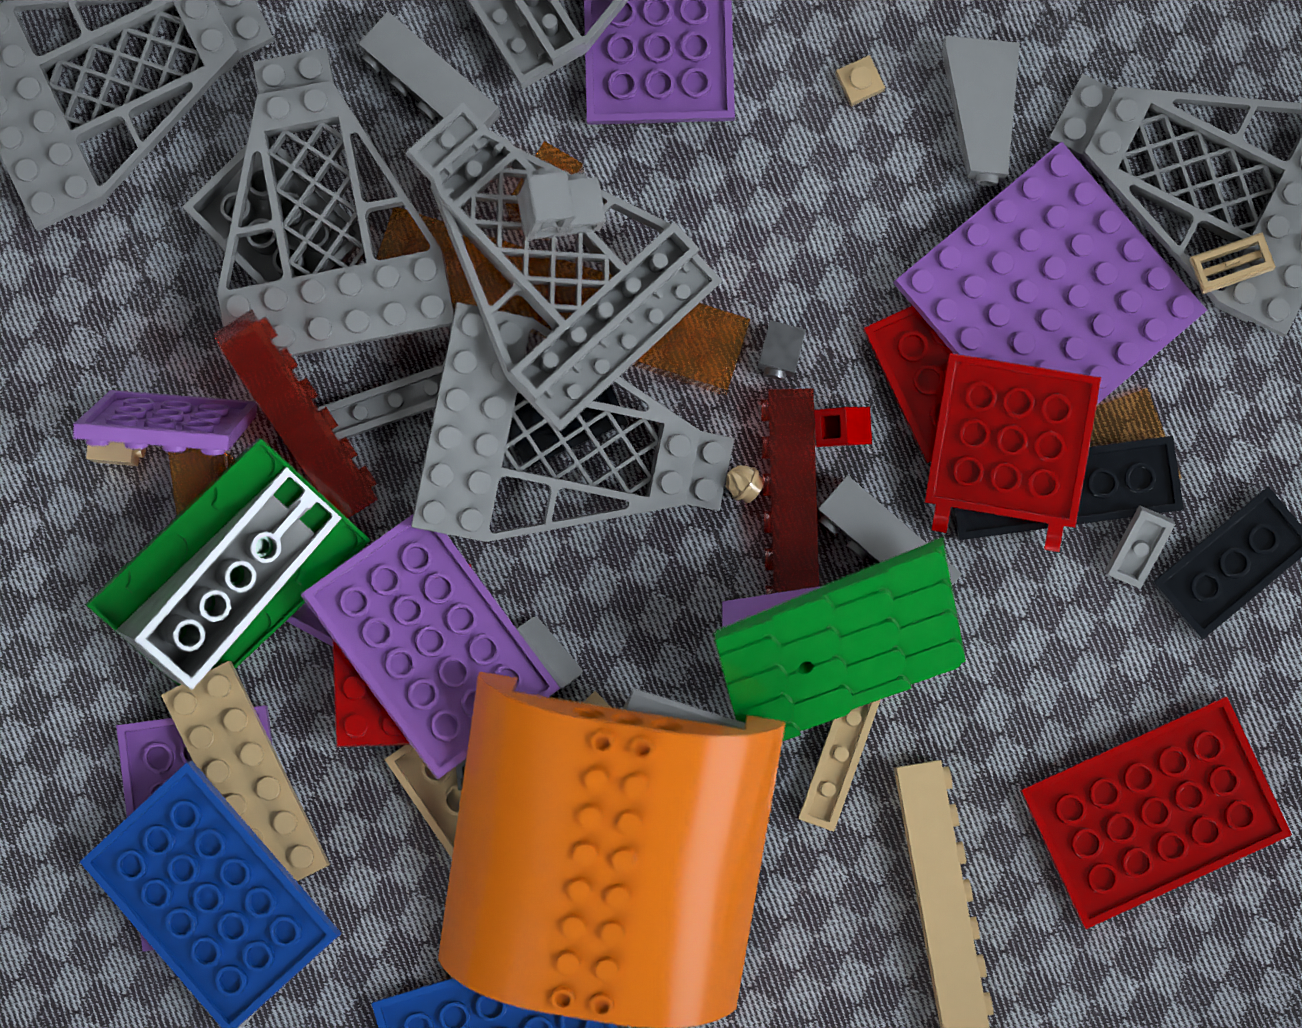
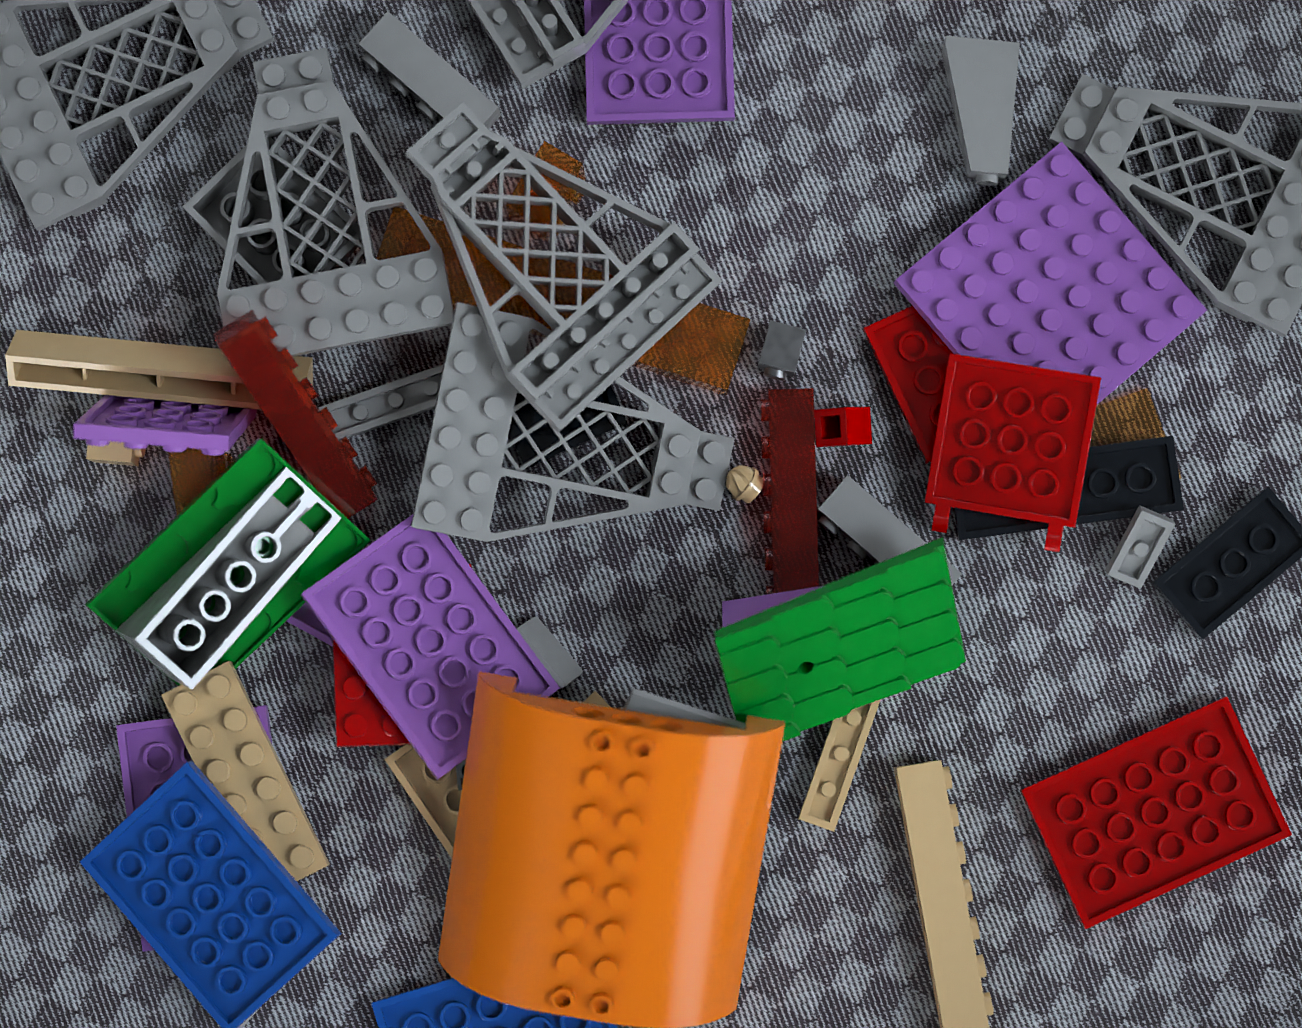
light grey brick [517,168,606,241] -> none
tan plate [835,55,885,106] -> none
tan tile [1190,232,1276,294] -> none
none -> tan brick [5,330,313,414]

